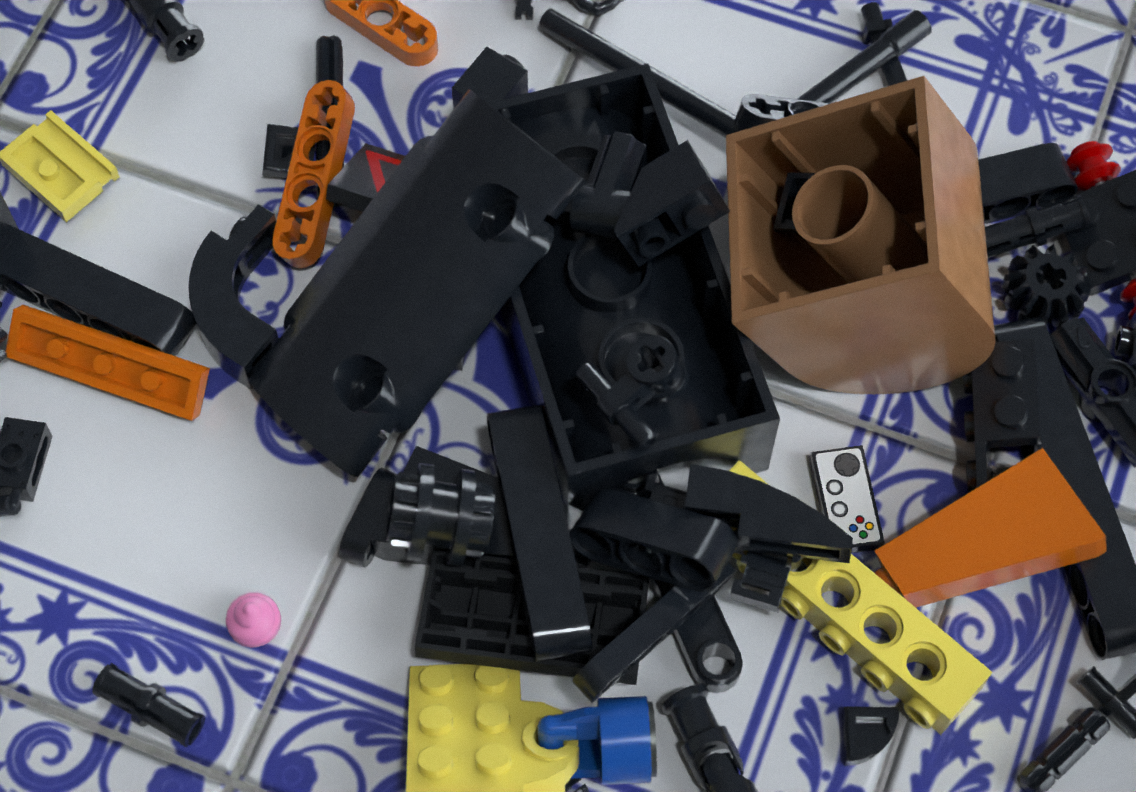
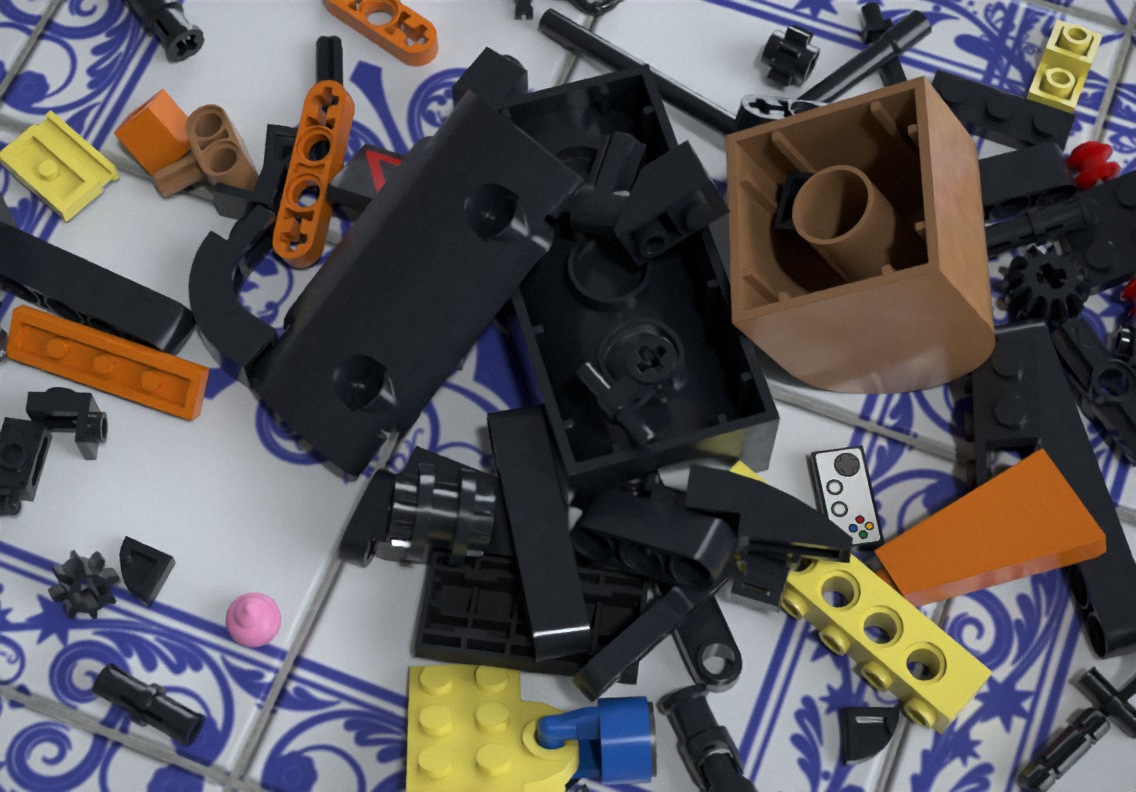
none -> black bracket [25,387,108,460]
none -> black gear [48,550,120,620]
none -> orange panel [114,89,191,176]
none -> black tile [119,536,176,609]
none -> medium nougat beam [153,104,259,197]
none -> black panel [212,158,288,221]
none -> black gear [761,24,820,87]
none -> black plate [931,69,1076,153]
none -> light yellow slope [1026,19,1103,114]

